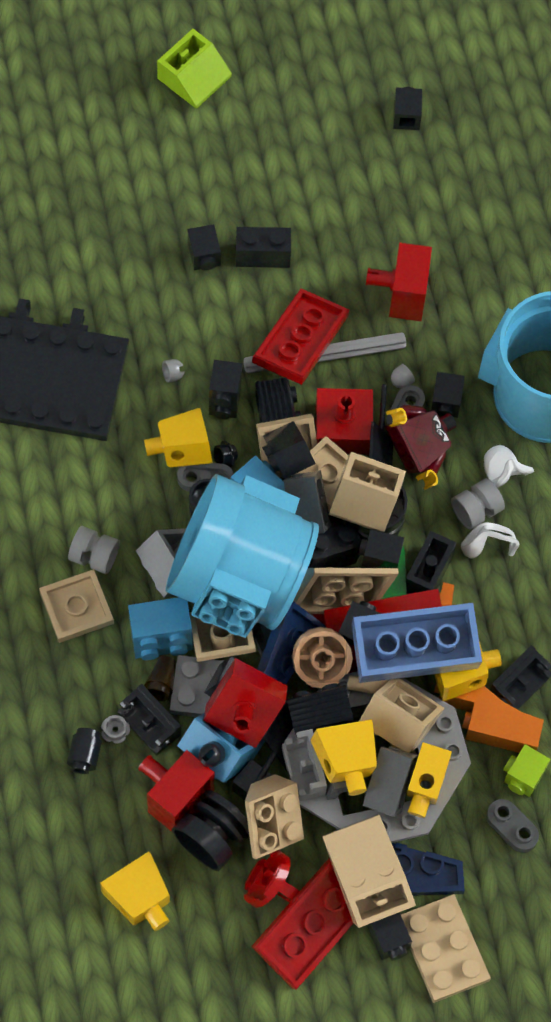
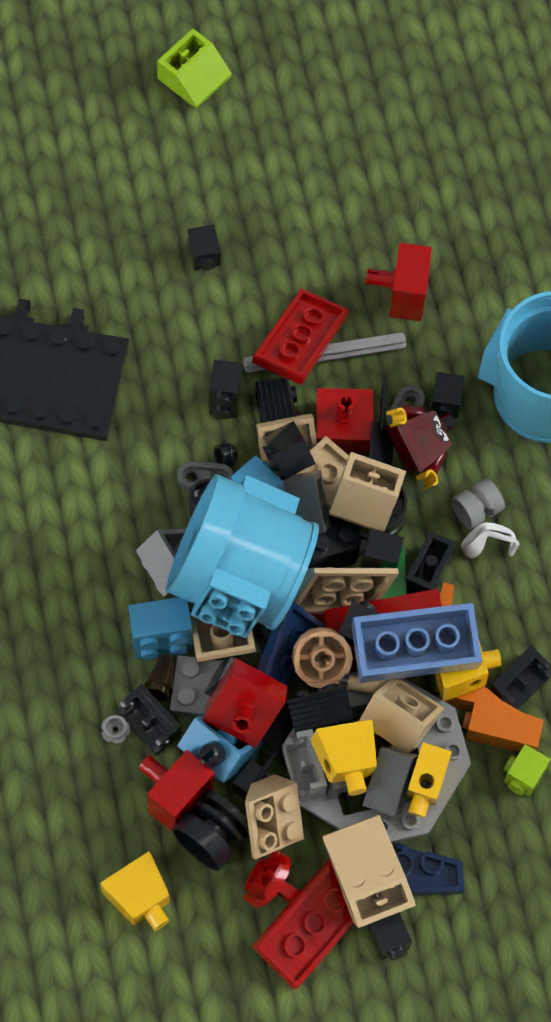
tan plate [39,569,114,643] -> none
black brick [67,728,102,774] -> none
light grey wheel [68,526,120,574] -> none
yellow torso [144,408,213,467] -> none
light grey hinge [162,359,184,383] -> none
black brick [236,227,291,268] -> none
light grey hinge [391,364,415,388] -> none
black brick [393,87,422,130] -> none
tan plate [401,894,491,1003] -> none
white piece [484,445,534,488] -> none
dark grey plate [486,799,539,853] -> none

